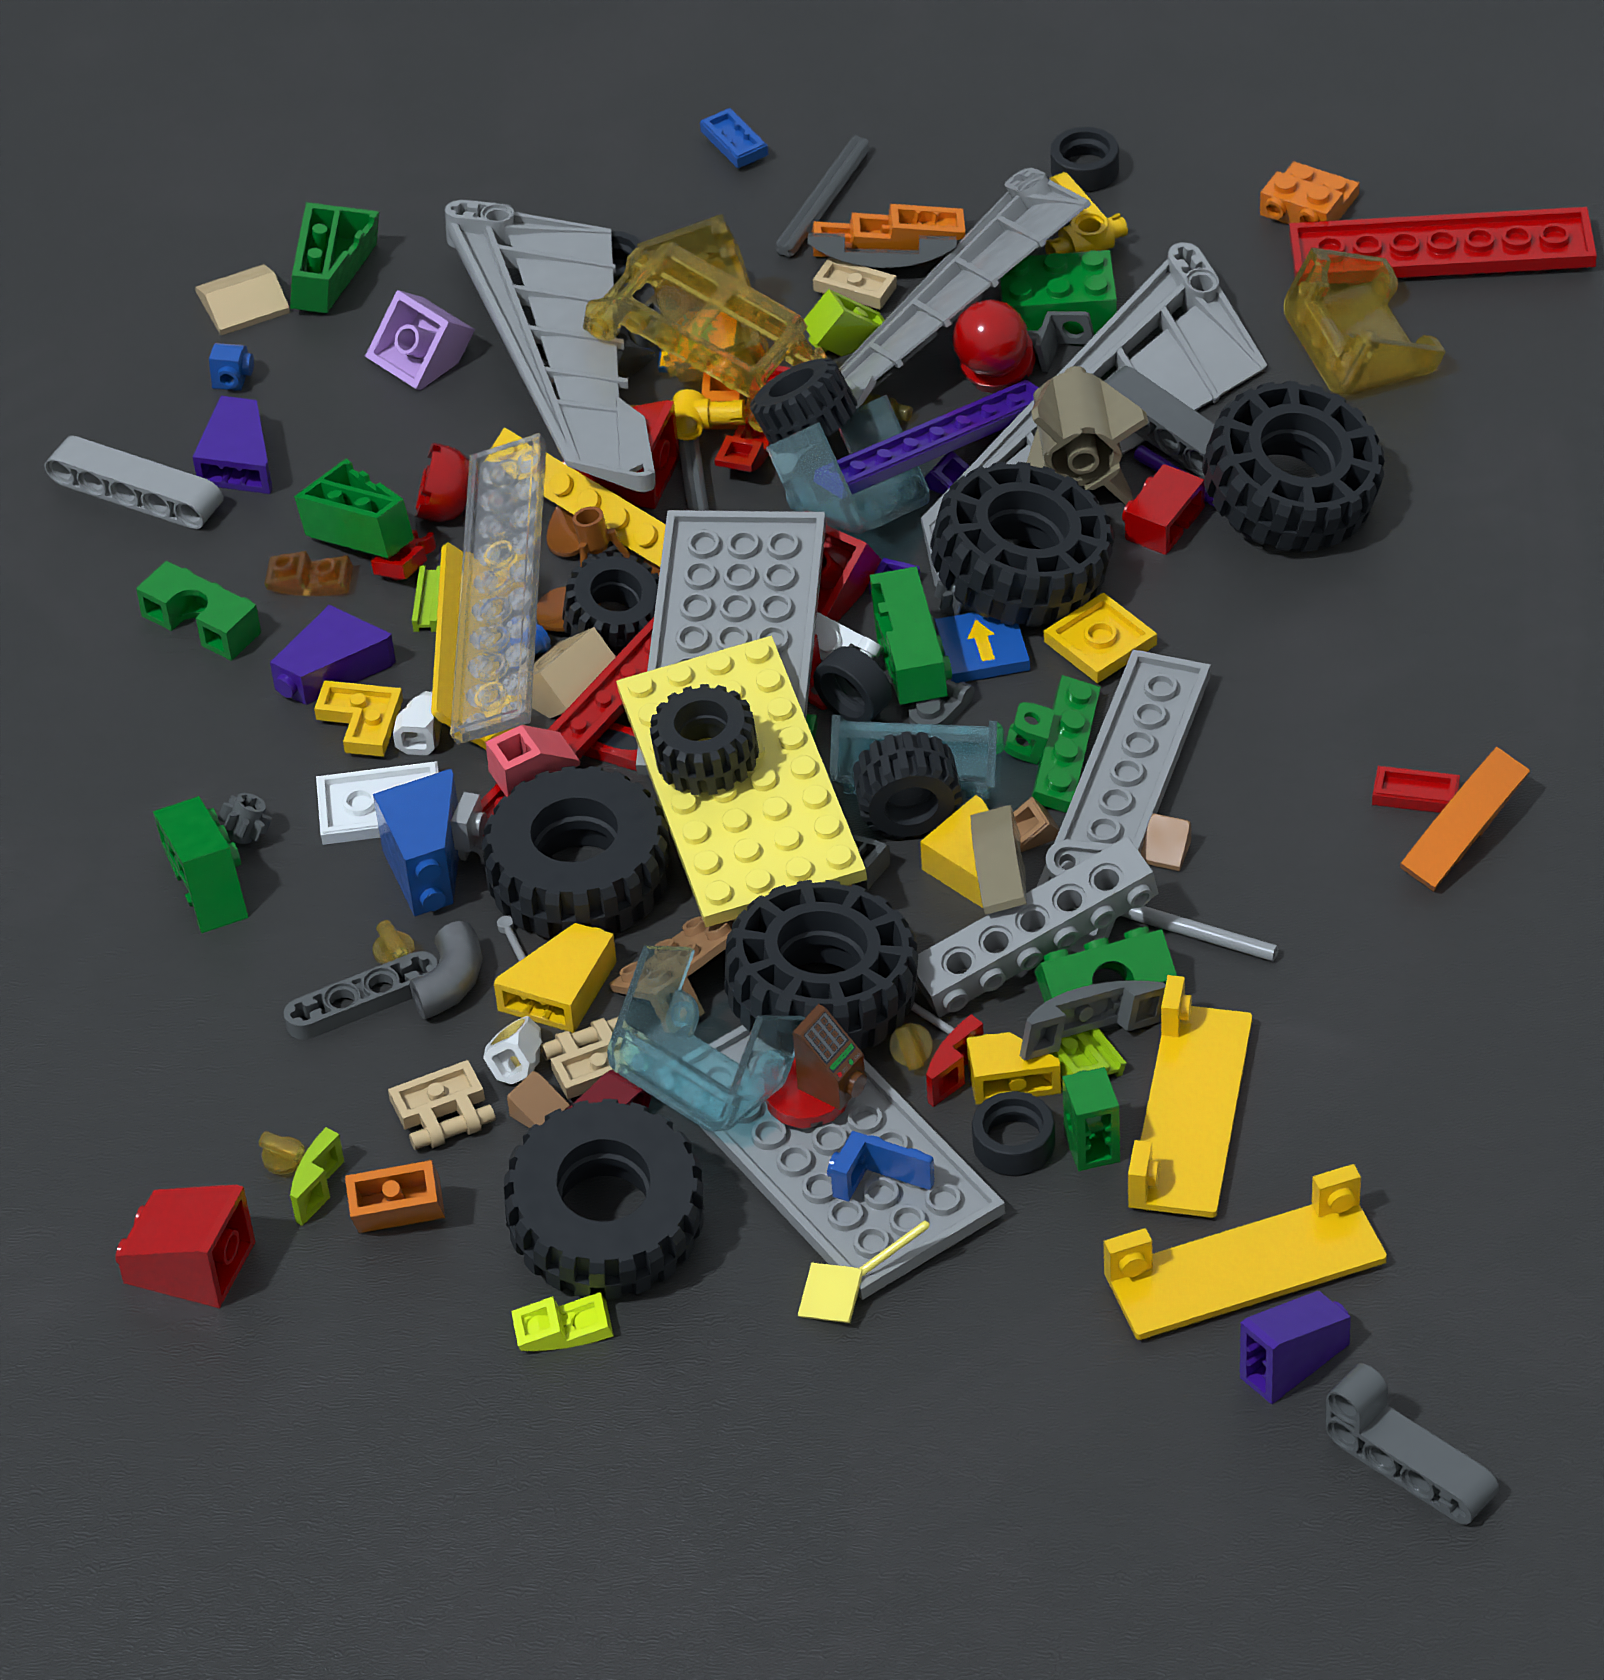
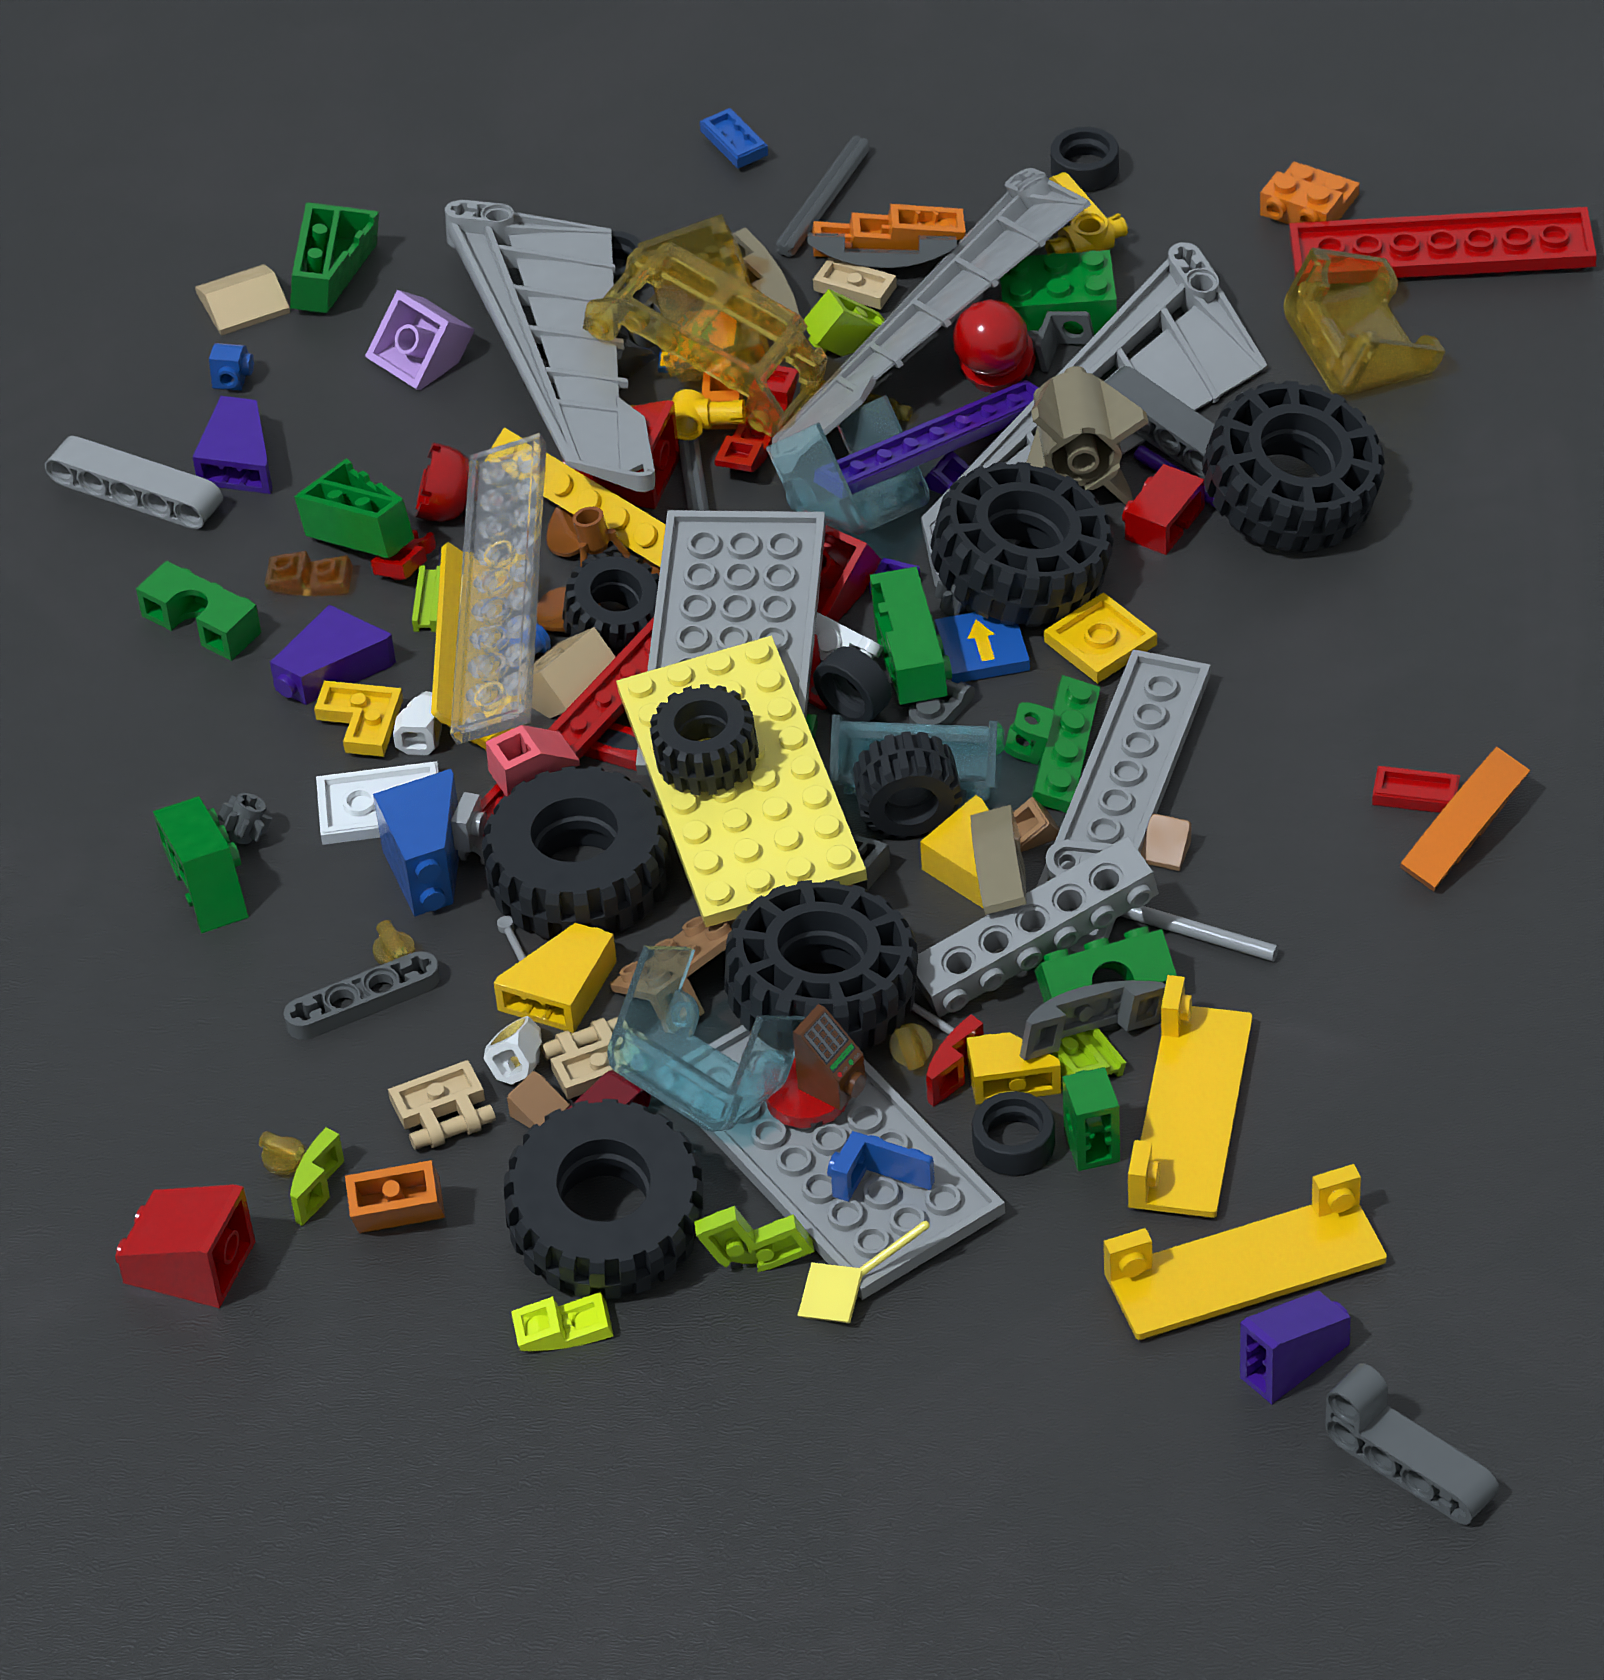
flat silver cylinder [409,921,483,1019] -> none
black tyre [750,358,858,452] -> none
none -> lime plate [694,1206,815,1272]
none -> dark tan slope [733,227,803,351]

